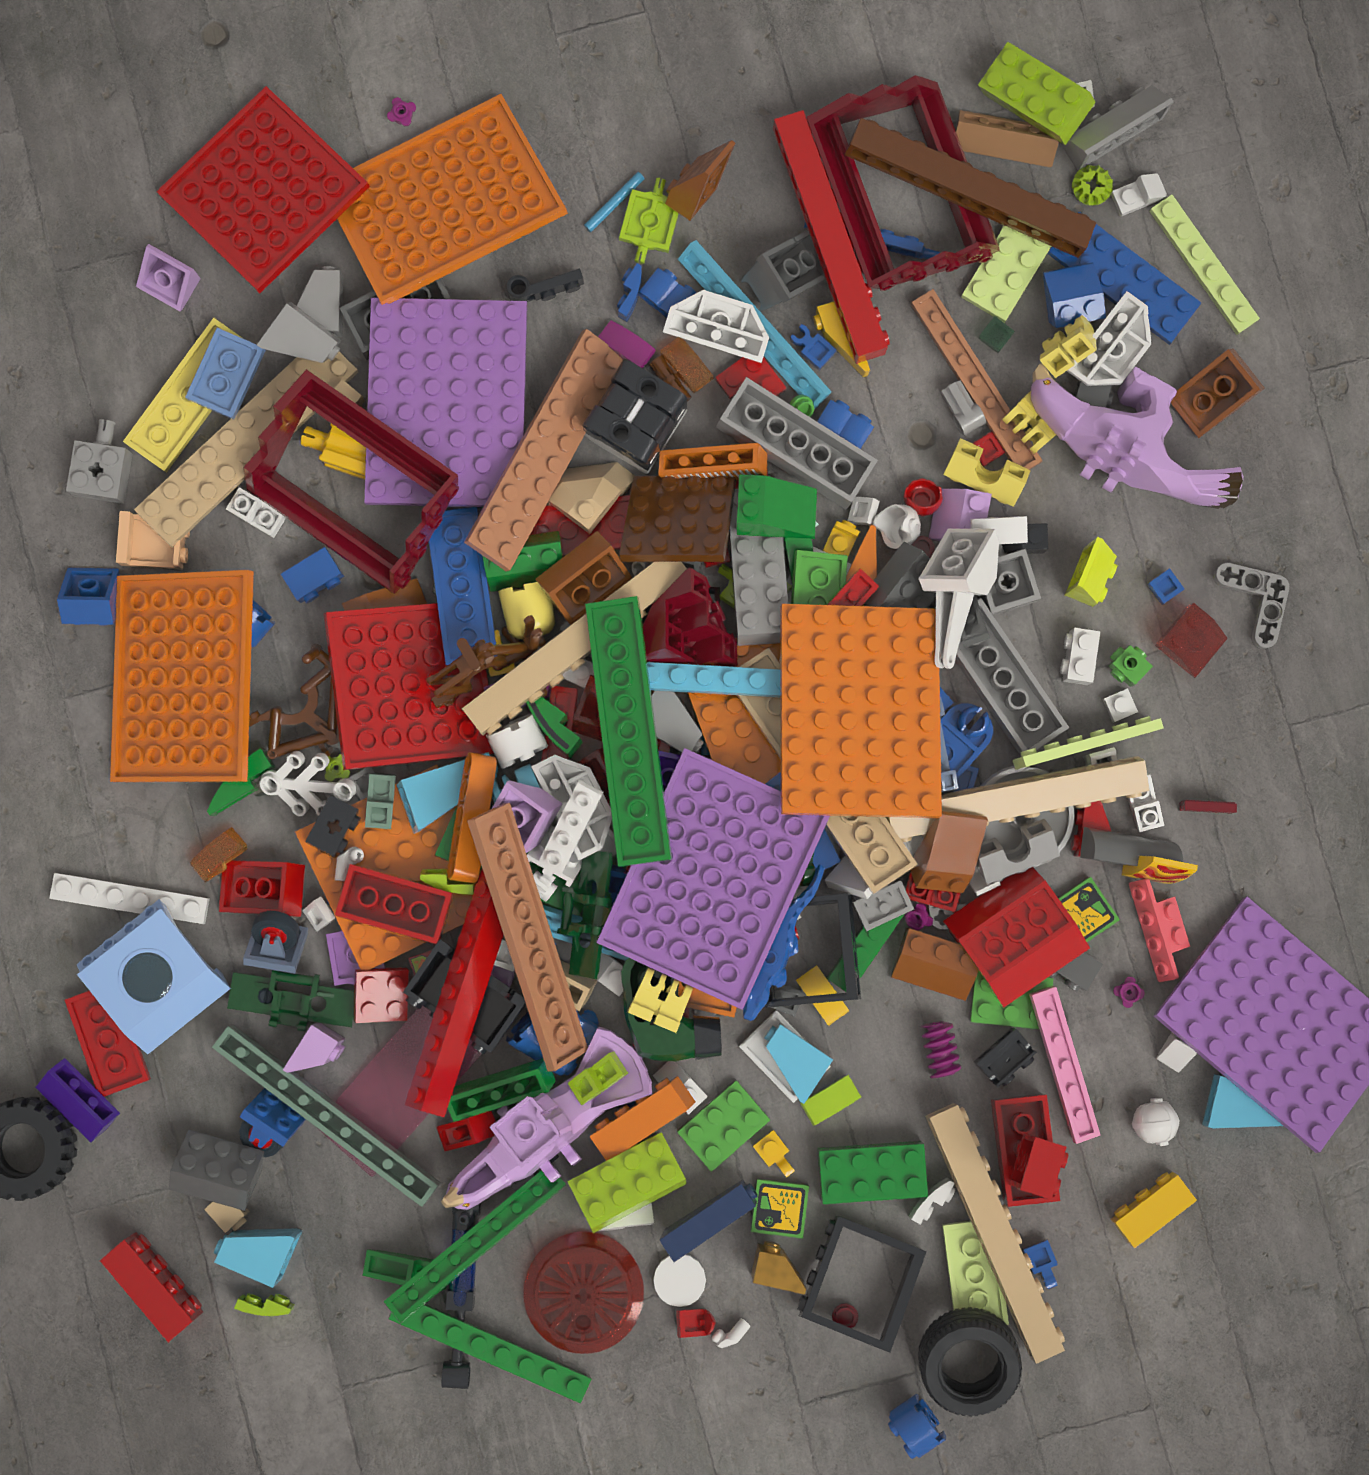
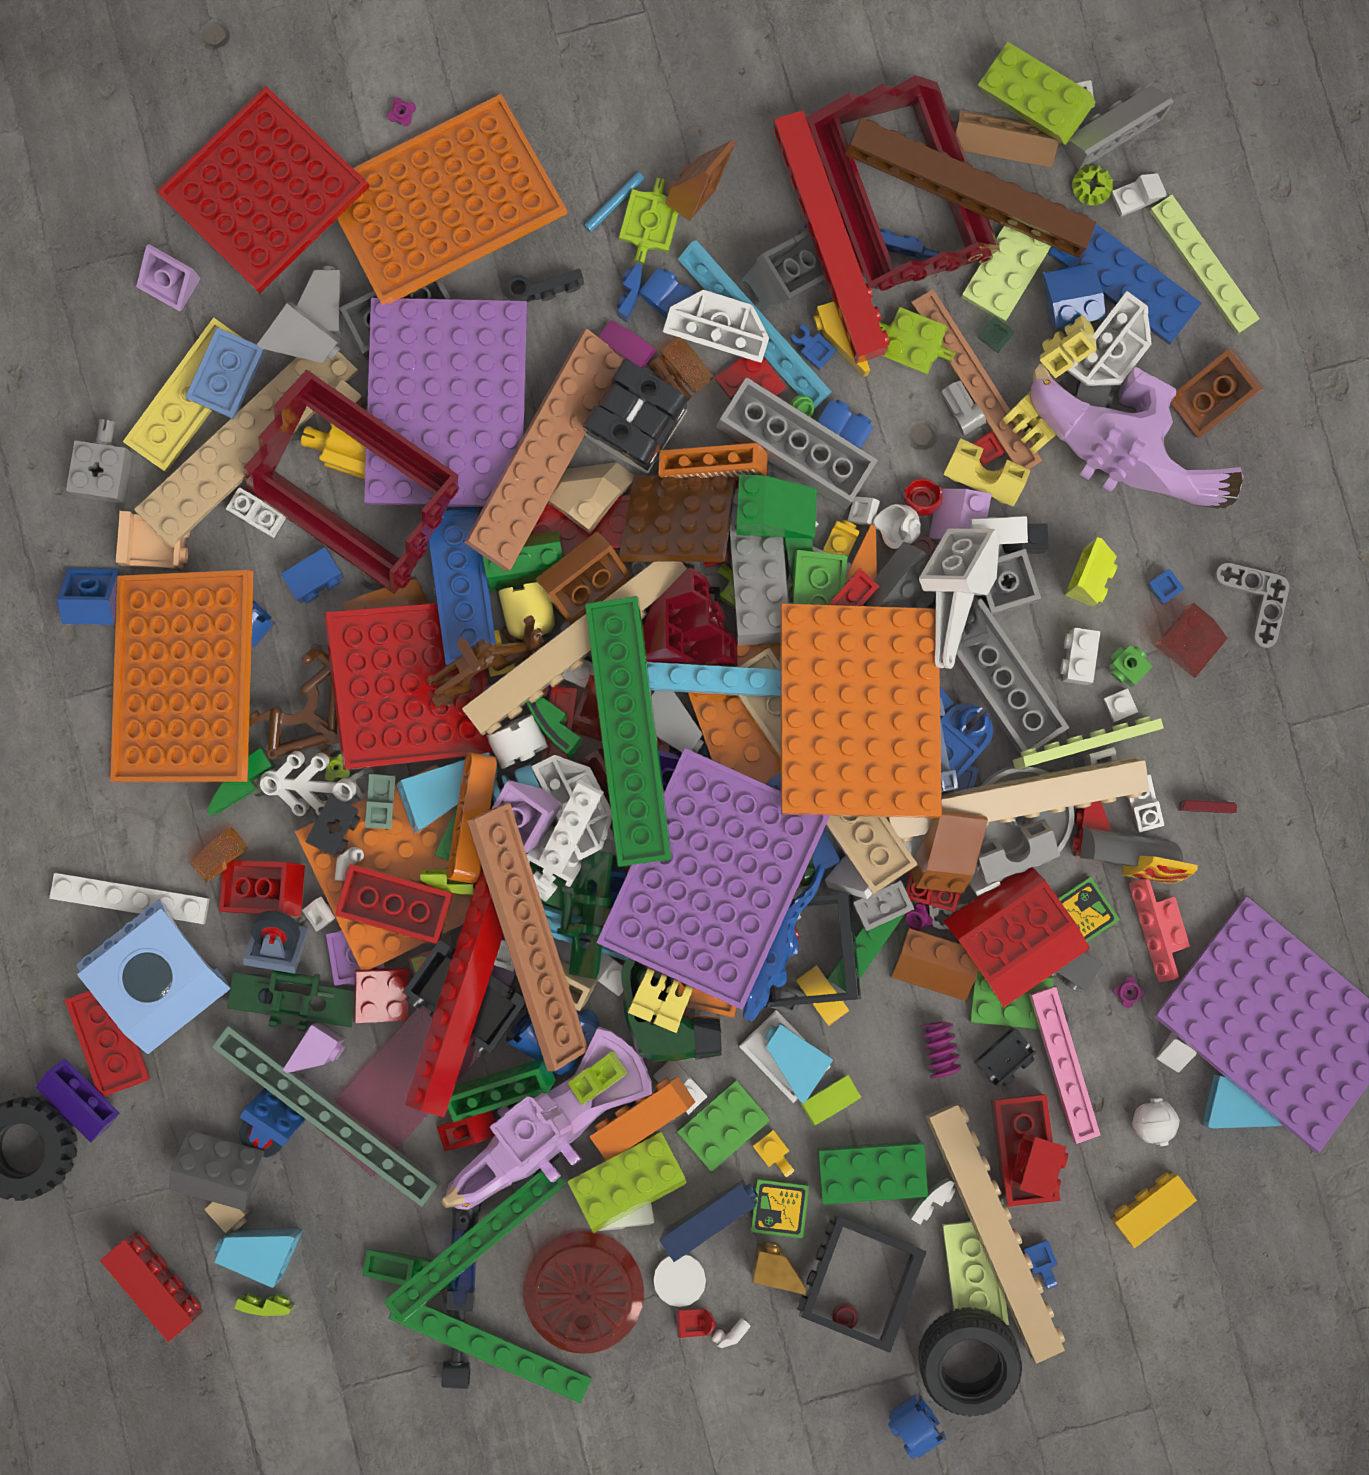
none -> lime plate [879,307,956,375]

